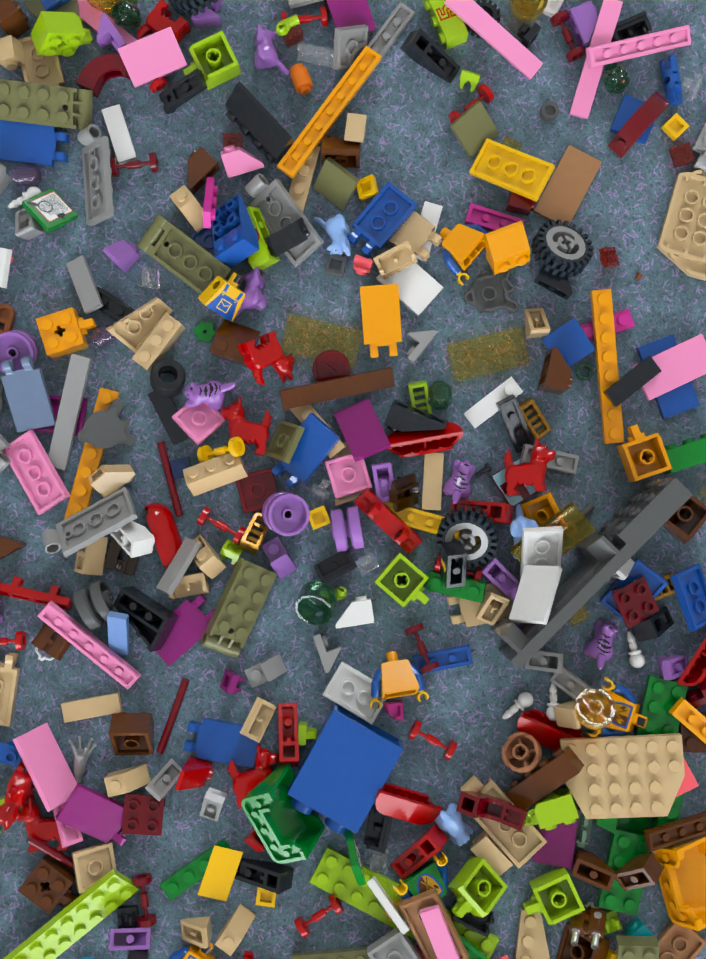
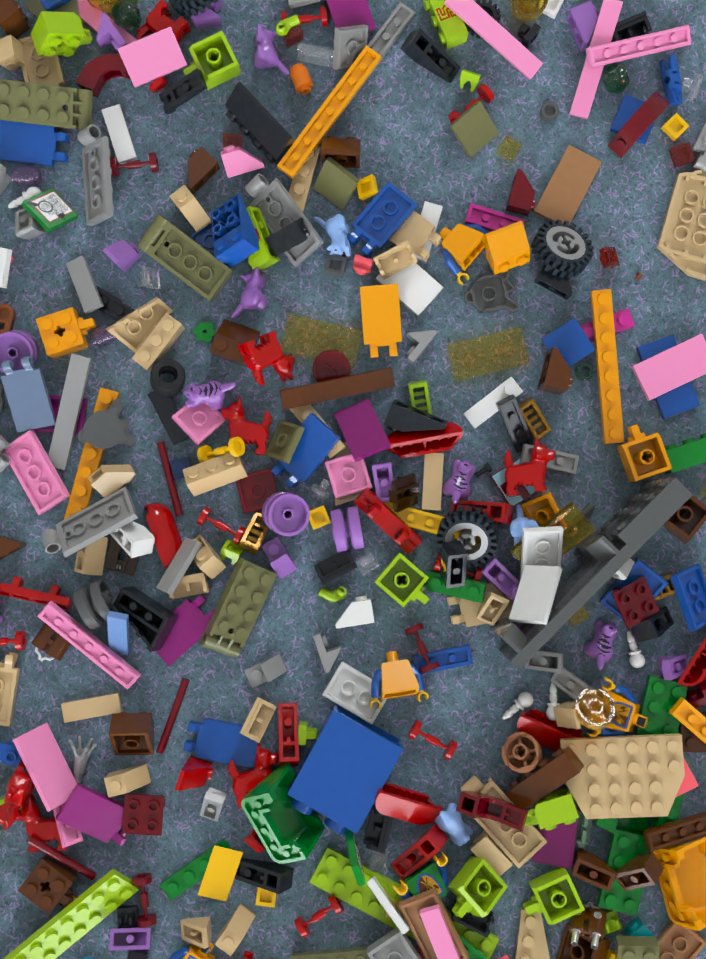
tan plate [72,841,117,894] -> none
light grey slope [145,758,182,801] -> none
yellow torso [198,272,245,322] -> none
dark pink plate [203,177,218,228] -> none
magenta tile [220,669,245,695] -> none
clear green piece [295,581,337,625] -> none
tan slope [344,113,367,143] -> none
dark pink tile [383,700,403,721] -> none
clear green head [428,381,453,411] -> none
yellow tile [469,138,555,202] -> none
tan slope [524,308,550,338] -> none
dark red wheel [550,10,586,62] -> none
black tile [603,356,661,407] -> none

